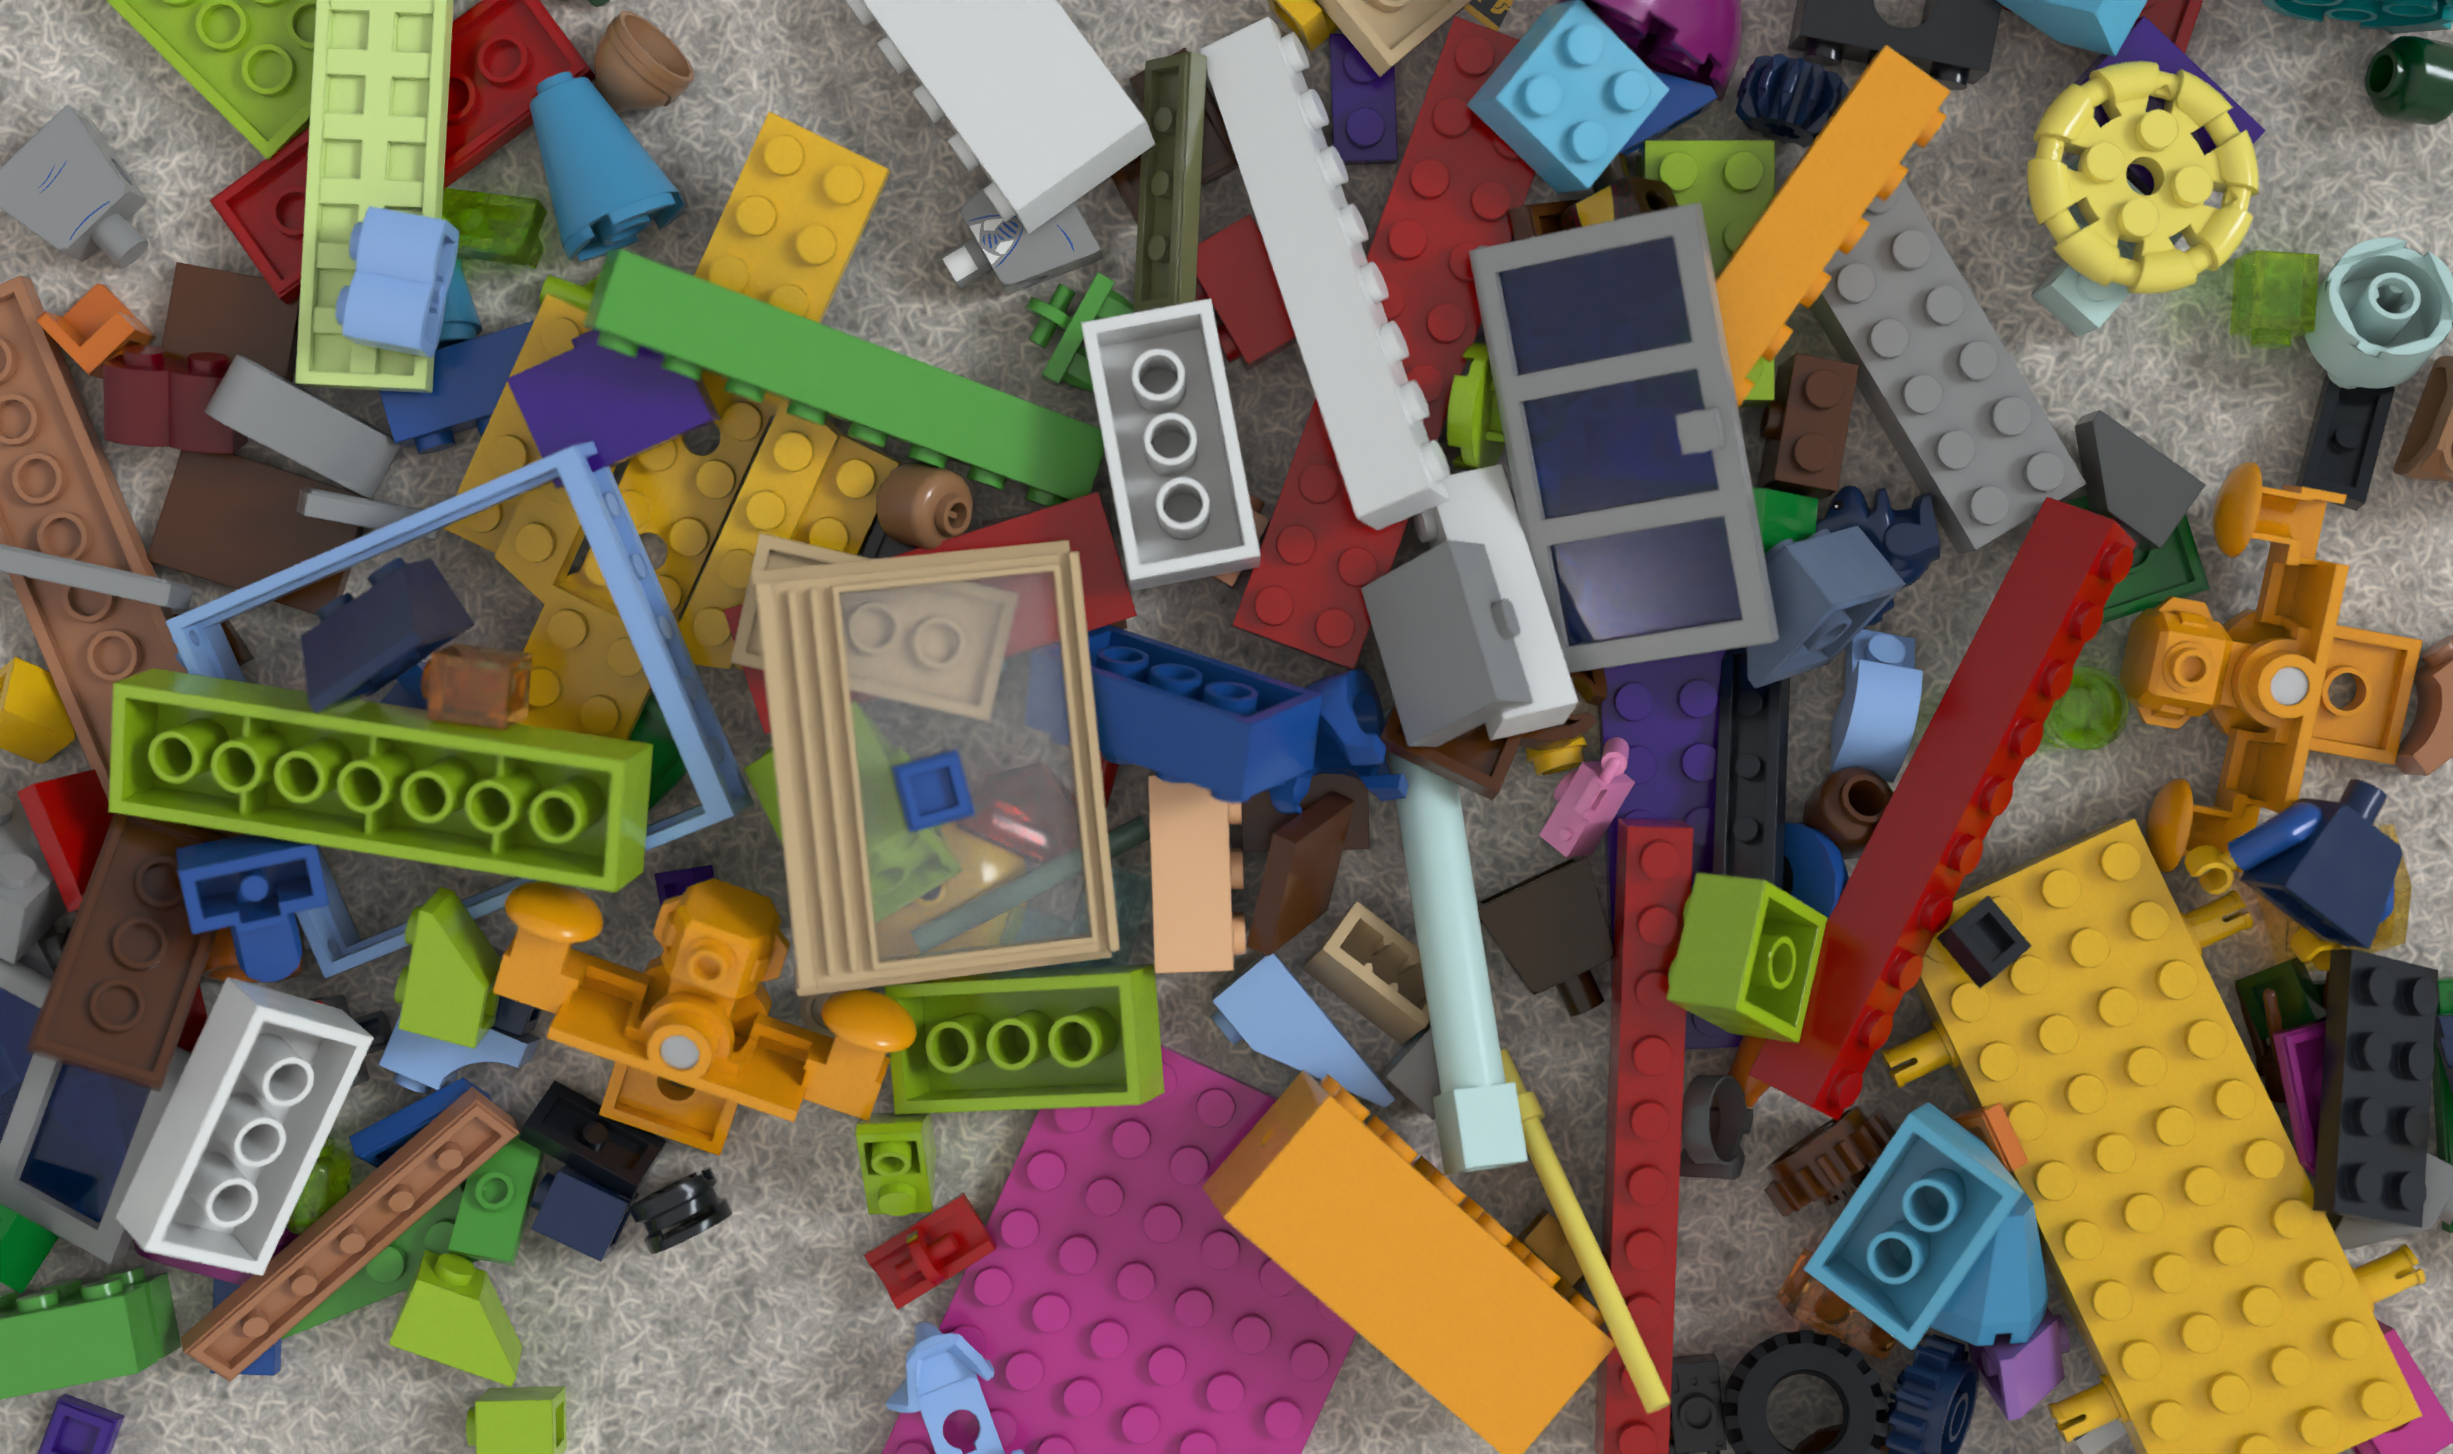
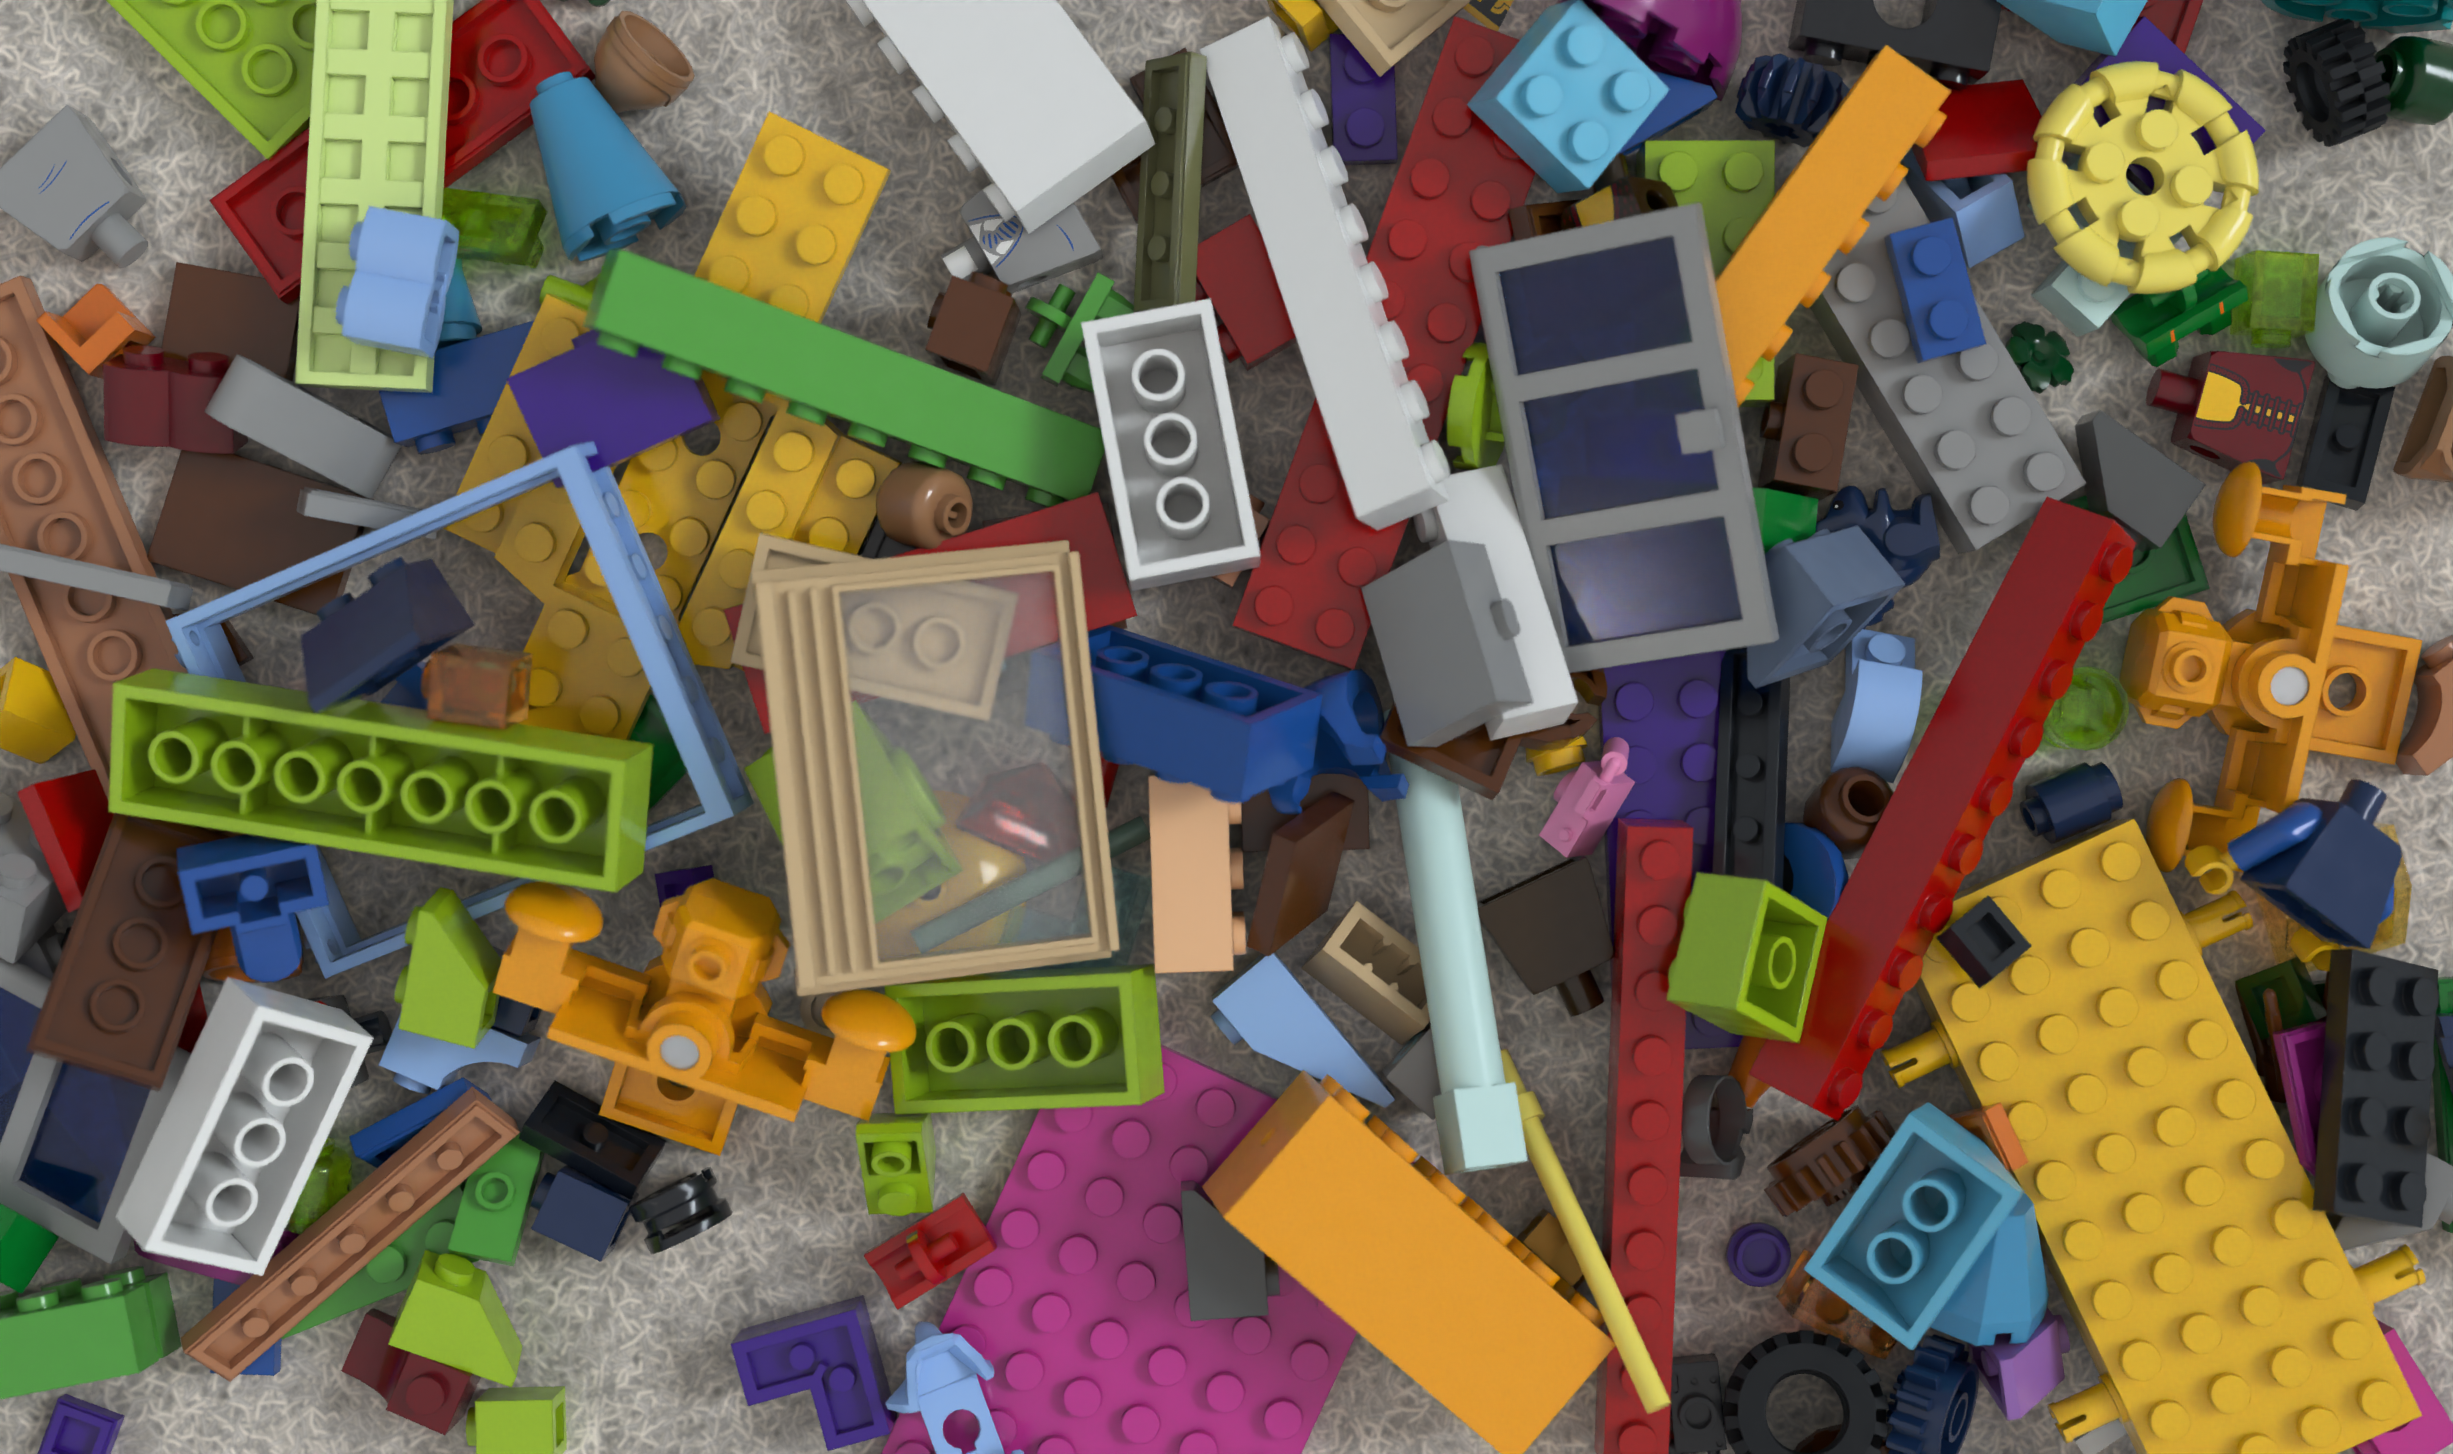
blue tile [890,749,975,833] -> none
none -> dark red arch [341,1308,481,1435]
none -> dark purple panel [731,1295,897,1451]
none -> reddish brown brick [925,271,1022,385]
none -> dark grey slope [1181,1180,1280,1321]
none -> dark purple plate [1726,1222,1791,1287]
none -> blue plate [1884,217,1986,364]
none -> light blue slope [1900,147,2025,268]
none -> red tile [1911,79,2042,182]
none -> dark green plant [2005,321,2074,394]
none -> dark blue brick [2020,762,2123,844]
none -> green hips [2111,267,2248,367]
none -> torso [2146,351,2316,484]
none -> black tyre [2283,18,2391,147]

